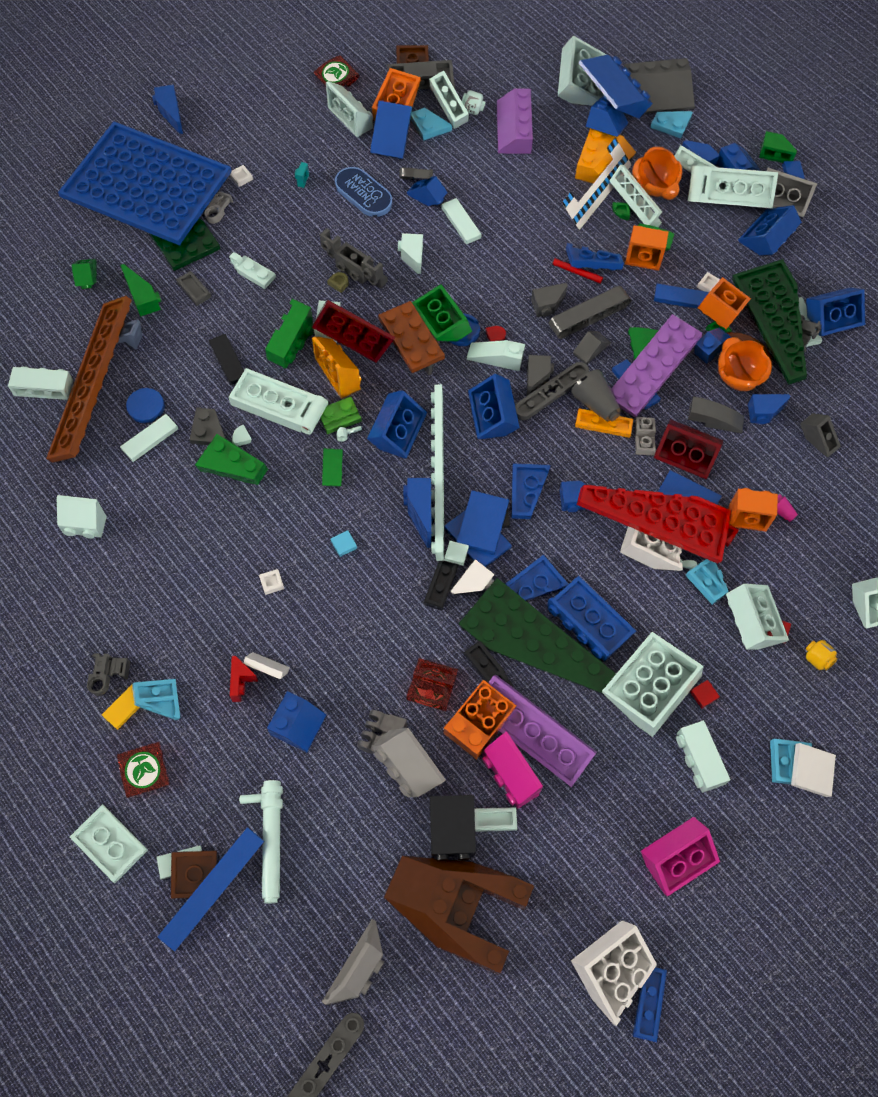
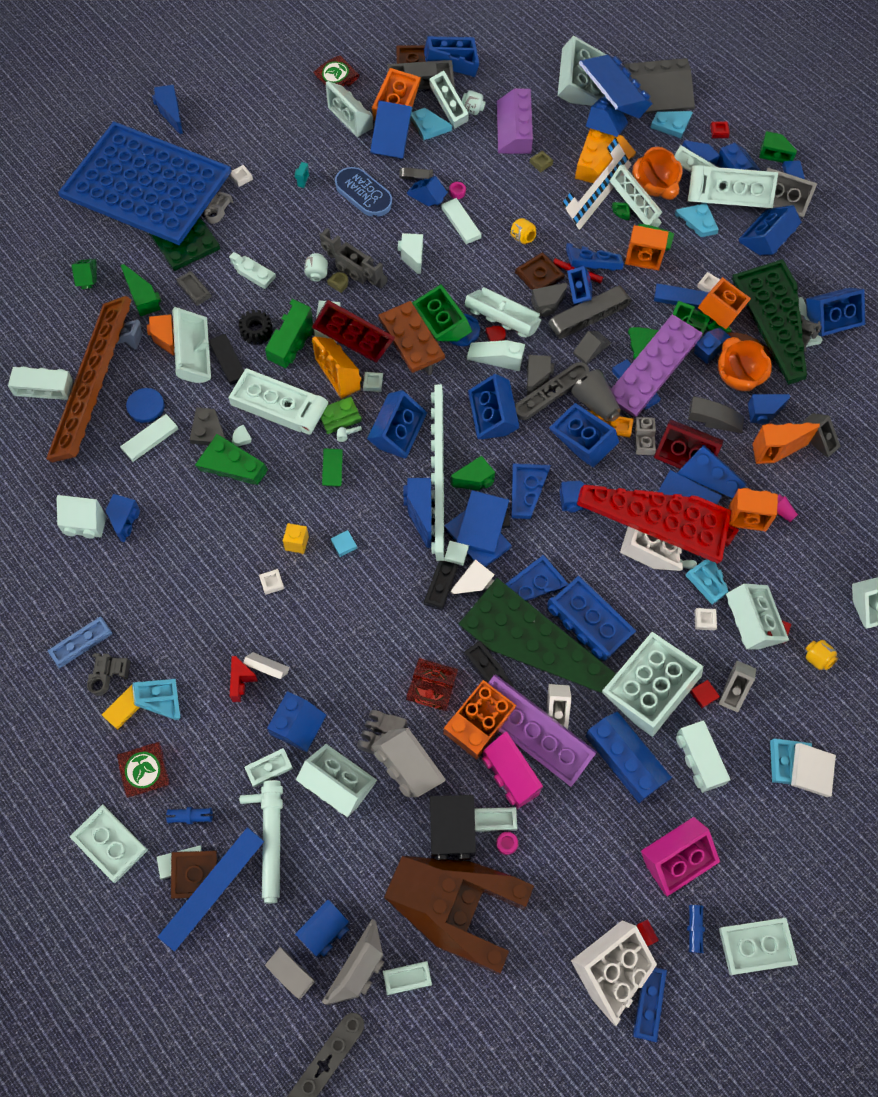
none -> medium blue tile [47,616,113,669]
none -> blue slope [106,494,140,542]
none -> orange slope [147,315,175,355]
none -> blue pin [166,807,213,825]
none -> light aqua container [172,307,211,383]
none -> black tyre [238,310,273,345]
none -> light aqua plate [244,748,293,787]
none -> light grey slope [265,947,315,999]
none -> yellow brick [283,523,309,554]
none -> blue slope [295,900,350,958]
none -> light aqua slope [296,744,377,817]
none -> light aqua head [304,253,328,282]
none -> light aqua tile [363,372,383,392]
none -> light aqua tile [383,961,432,995]
none -> blue wedge [424,36,479,77]
none -> dark pink tile [449,182,466,199]
none -> green slope [450,455,495,491]
none -> light aqua container [465,287,542,338]
none -> dark pink tile [496,832,518,855]
none -> yellow head [511,218,536,244]
none -> reddish brown tile [515,252,565,290]
none -> olive tile [530,150,553,173]
none -> white slope [547,684,571,729]
none -> blue slope [549,403,619,468]
none -> blue slope [567,266,593,305]
none -> blue slope [585,711,672,804]
none -> red tile [636,919,659,947]
none -> green slope [673,301,710,339]
none -> medium azure wing [675,203,719,237]
none -> blue wing [677,445,747,498]
none -> blue pin [687,905,705,953]
none -> white tile [695,608,717,630]
none -> red tile [710,121,730,138]
none -> light grey slope [719,661,756,712]
none -> light aqua plate [719,918,798,975]
none -> orange slope [752,422,820,464]

